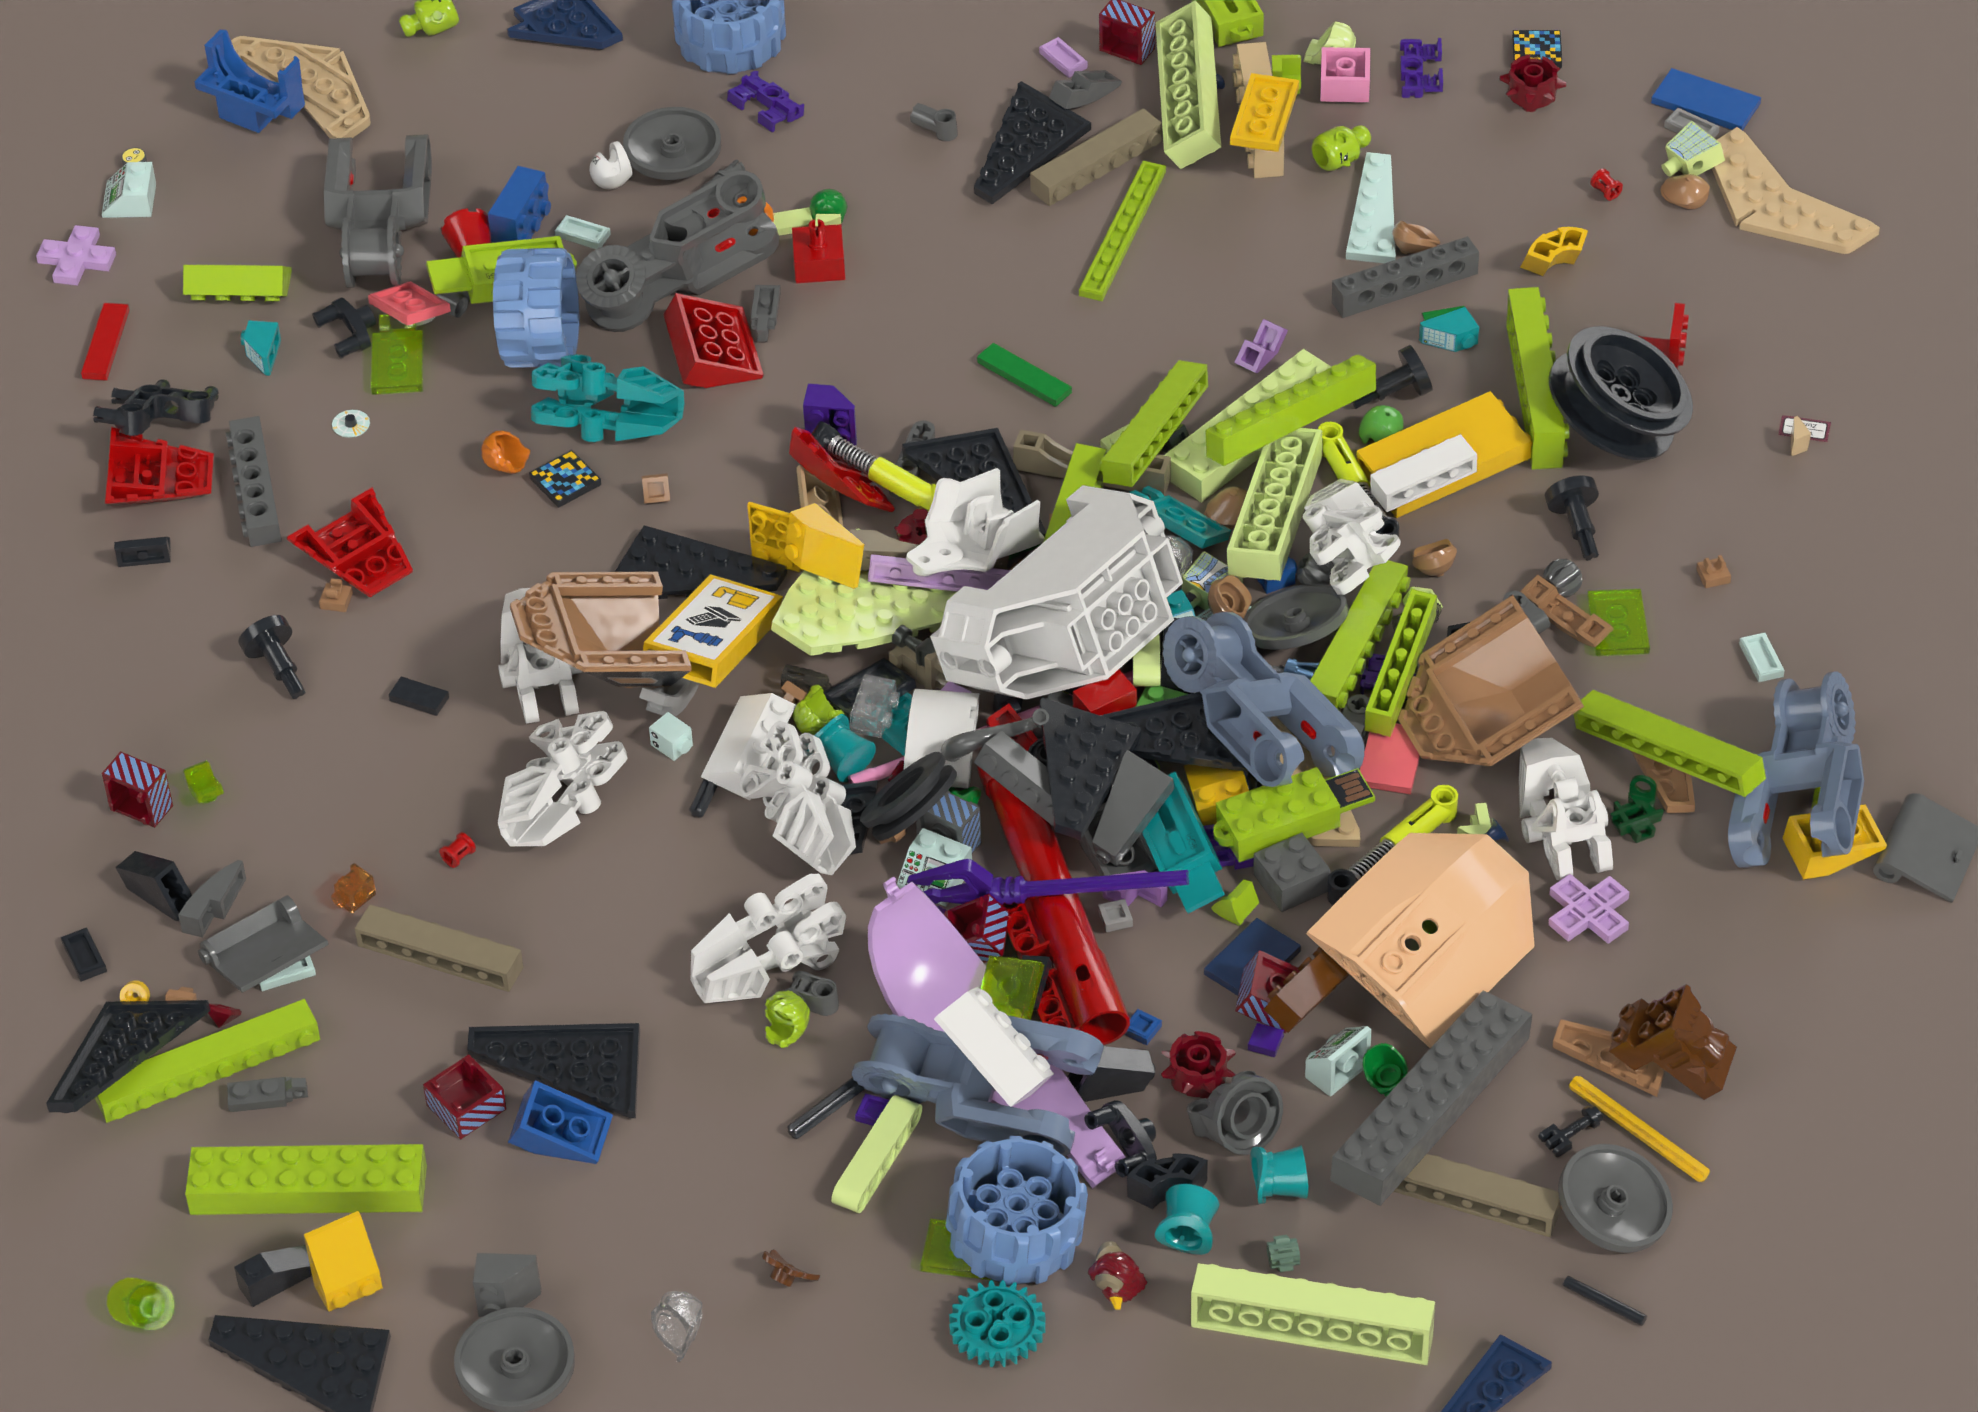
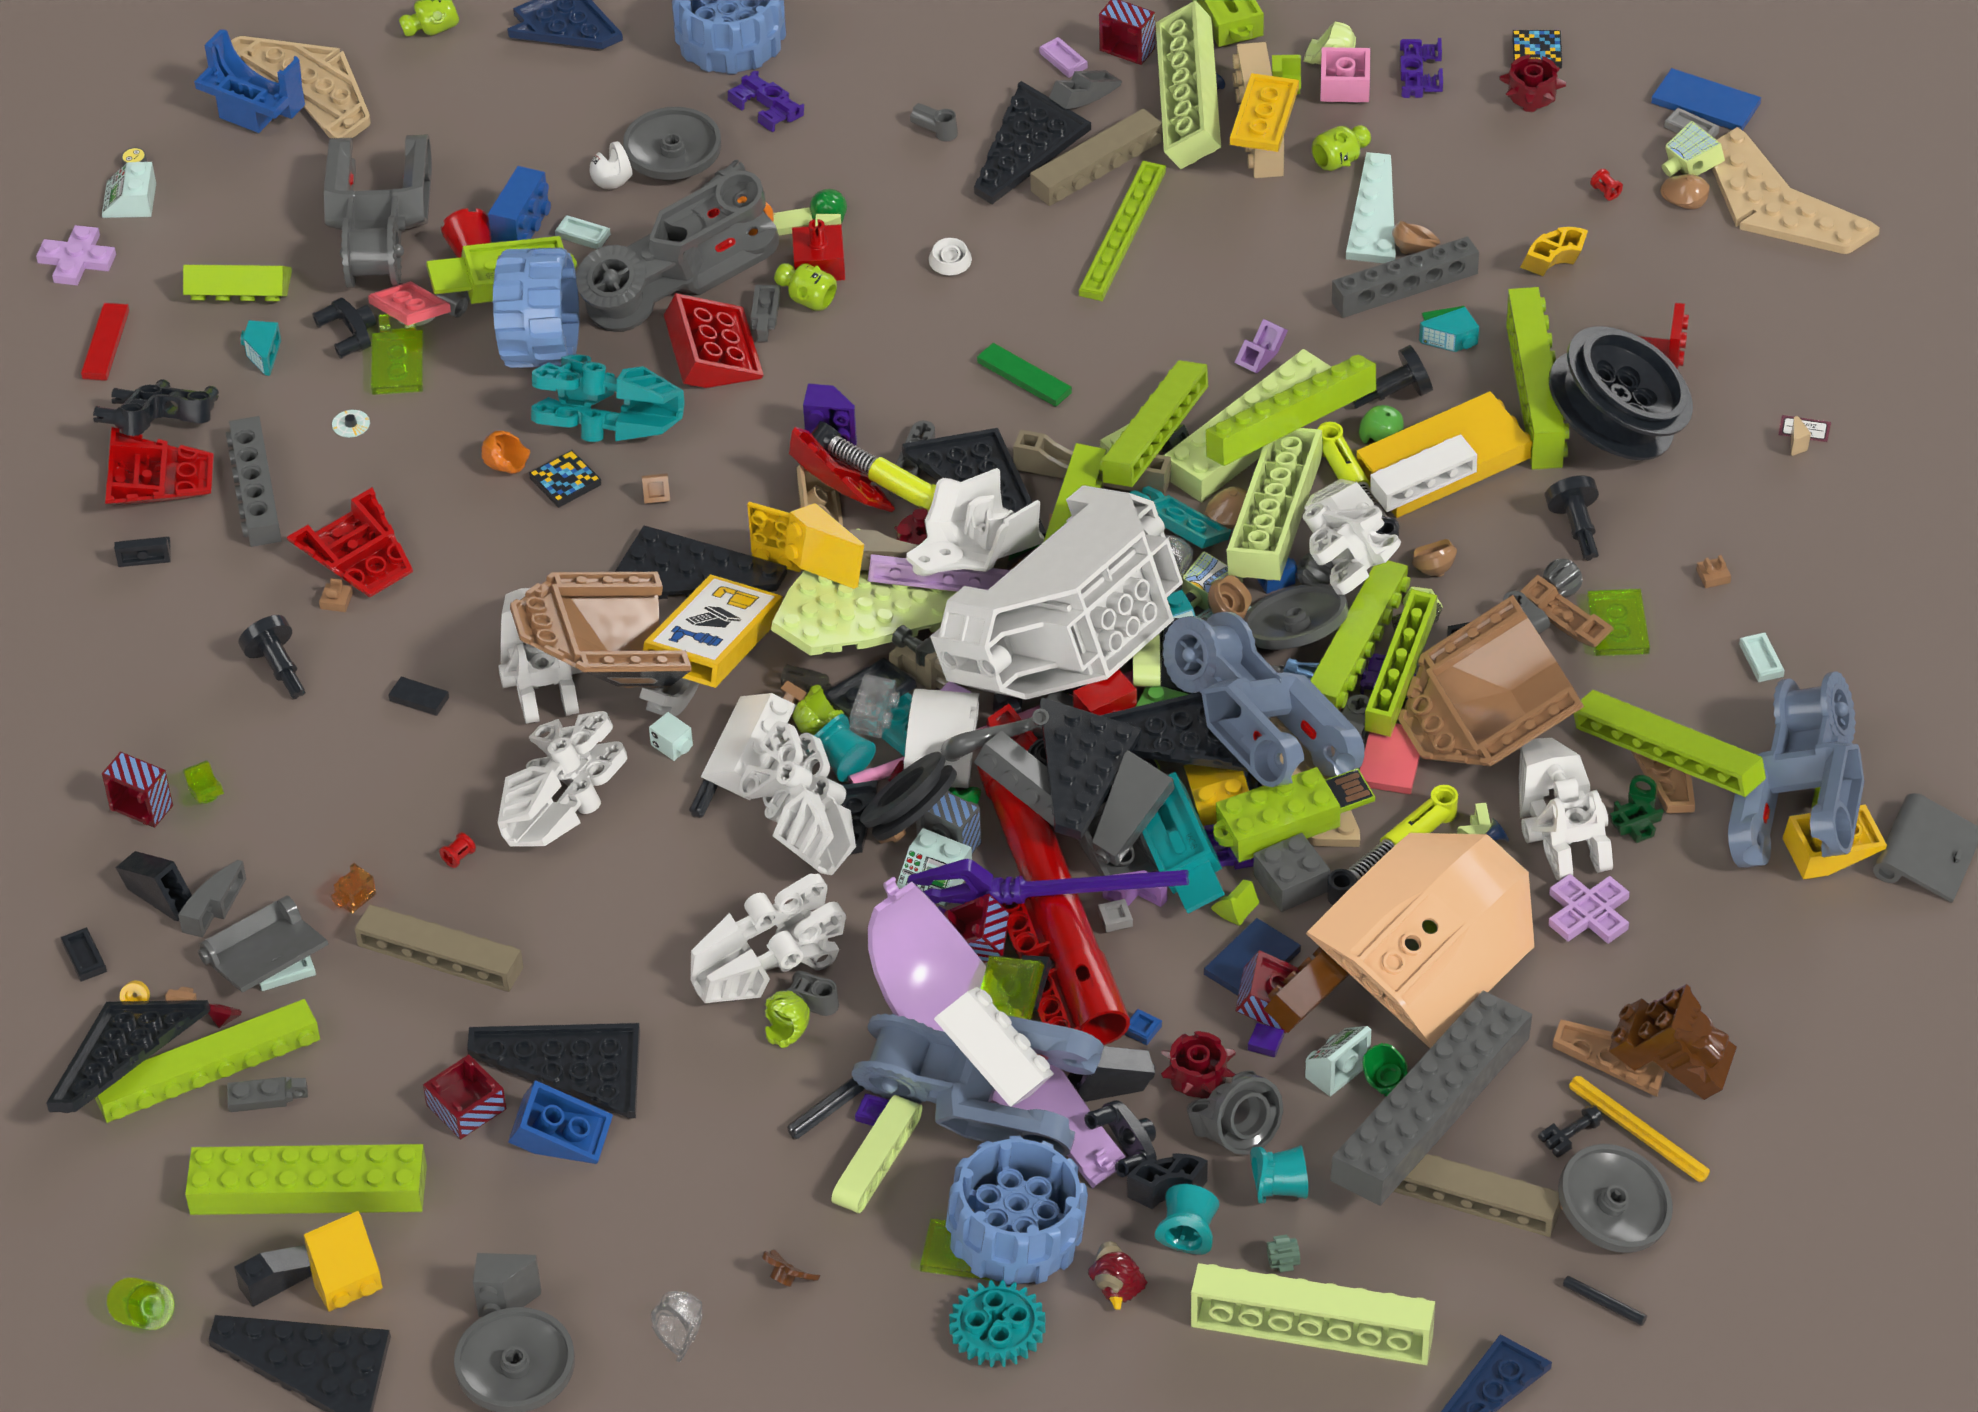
none -> lime piece [774,263,837,311]
none -> white hat [928,238,972,276]

